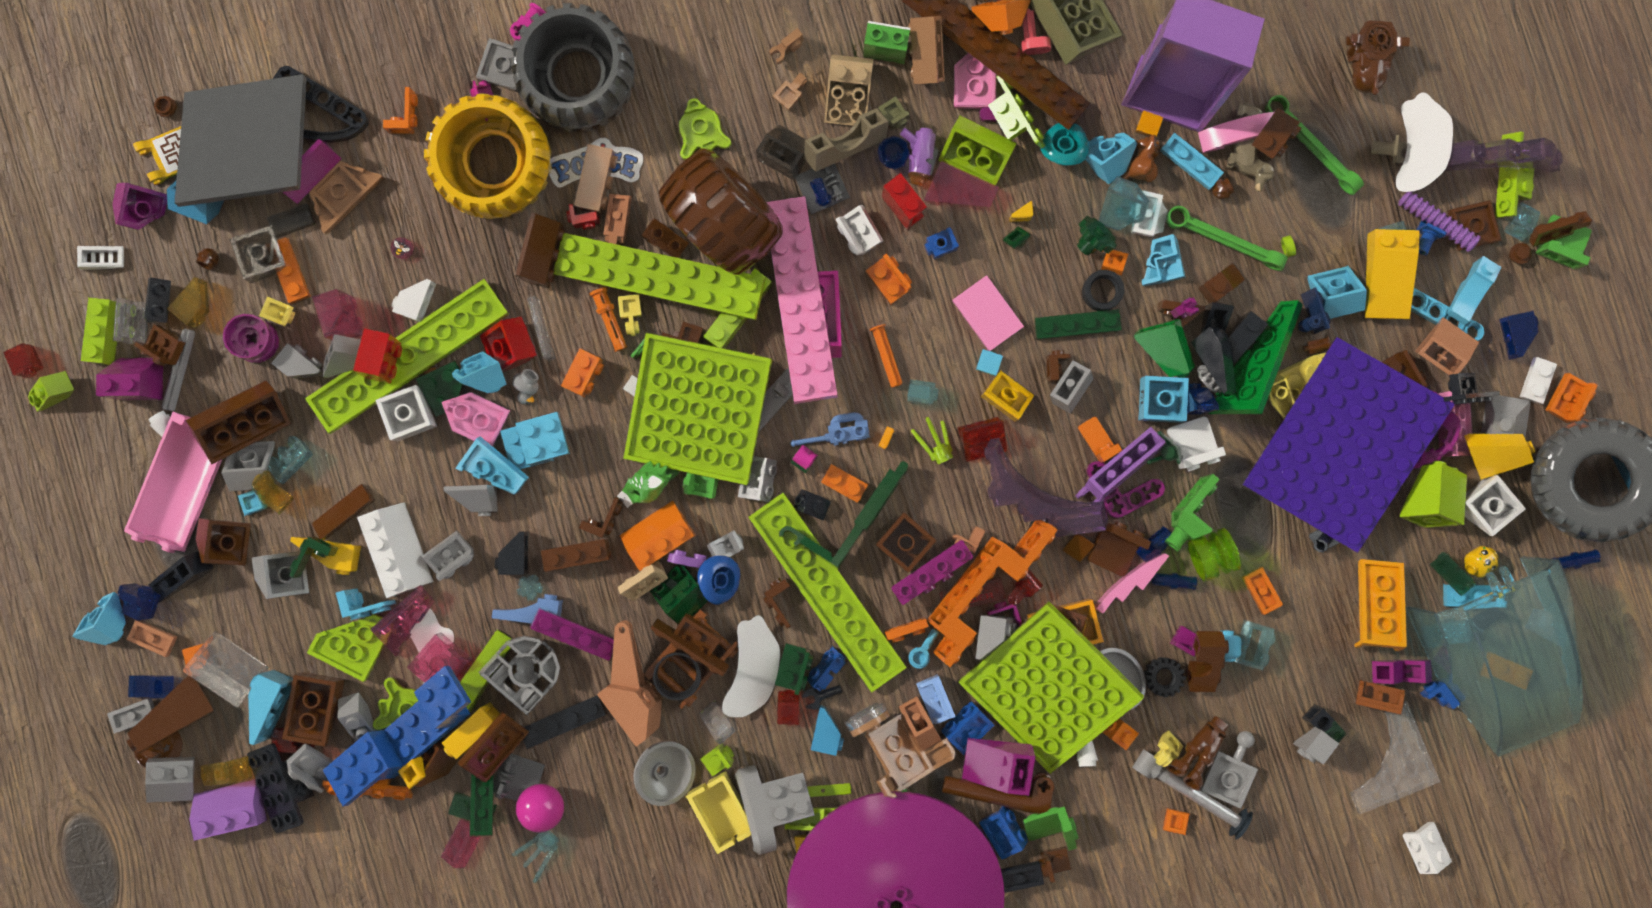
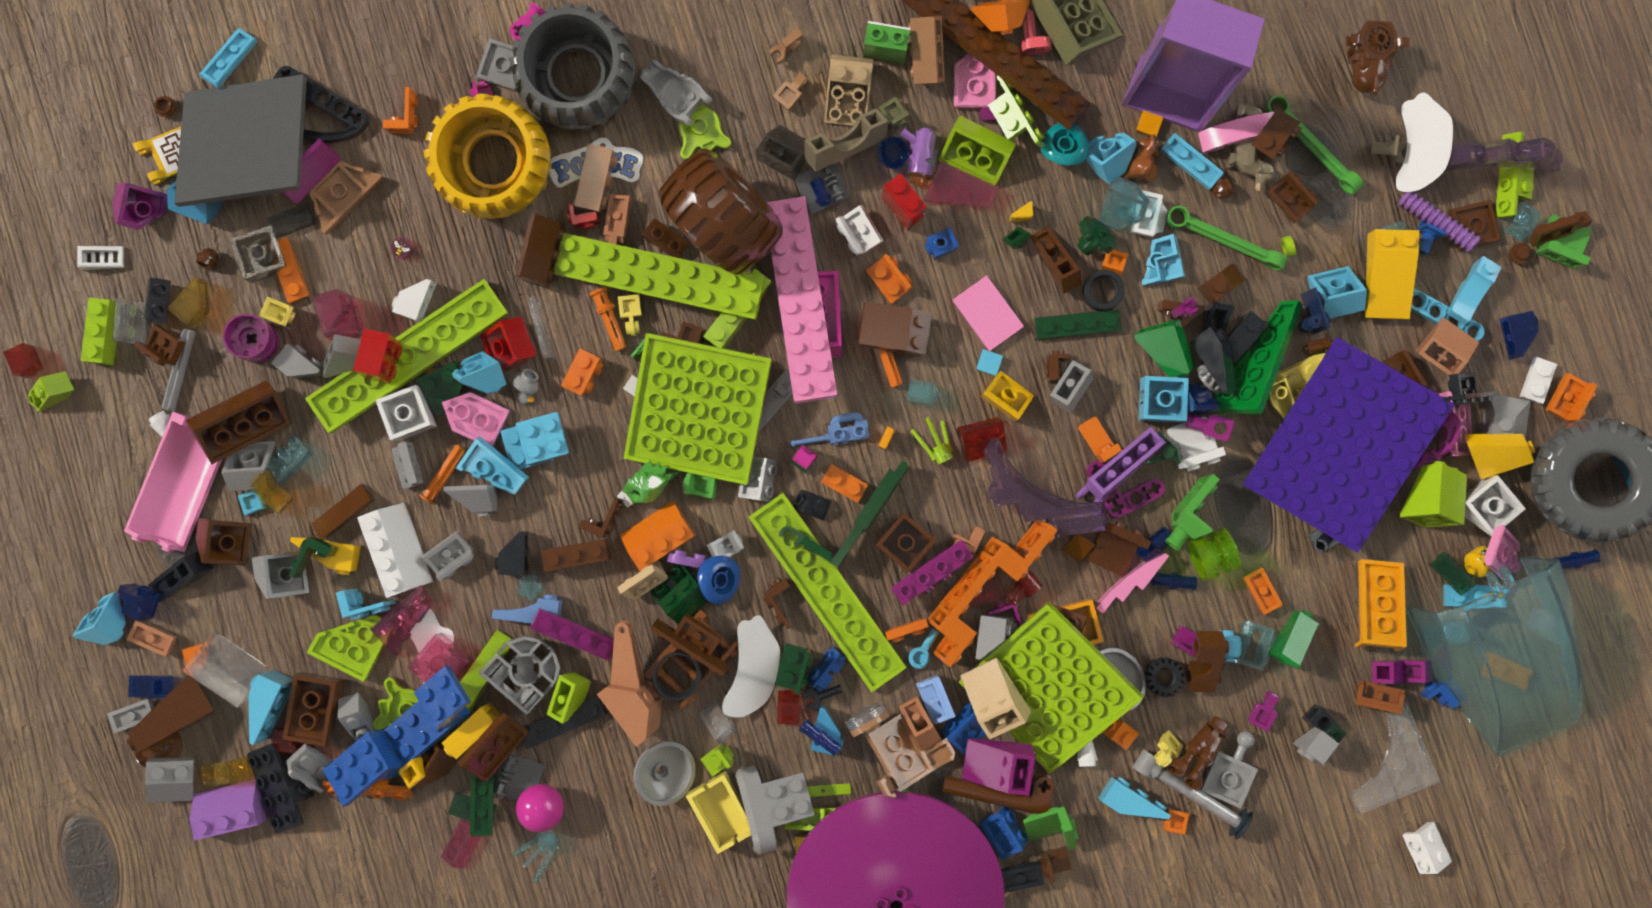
magenta slope [96,358,163,400] -> none
none -> medium azure tile [199,28,258,89]
none -> light grey bracket [392,441,424,489]
none -> orange axle [419,445,466,505]
none -> lime slope [547,672,591,724]
none -> light grey animal [640,59,713,126]
none -> clear blue pin [799,719,842,756]
none -> reddish brown slope [857,302,932,357]
none -> tan slope [960,657,1031,740]
none -> reddish brown slope [1030,227,1082,294]
none -> medium azure slope [1098,777,1171,819]
none -> magenta bracket [1185,414,1234,442]
none -> magenta plate [1247,691,1279,732]
none -> reddish brown bracket [1266,171,1319,223]
none -> slope [1267,610,1319,669]
none -> bright pink tile [1484,525,1521,581]

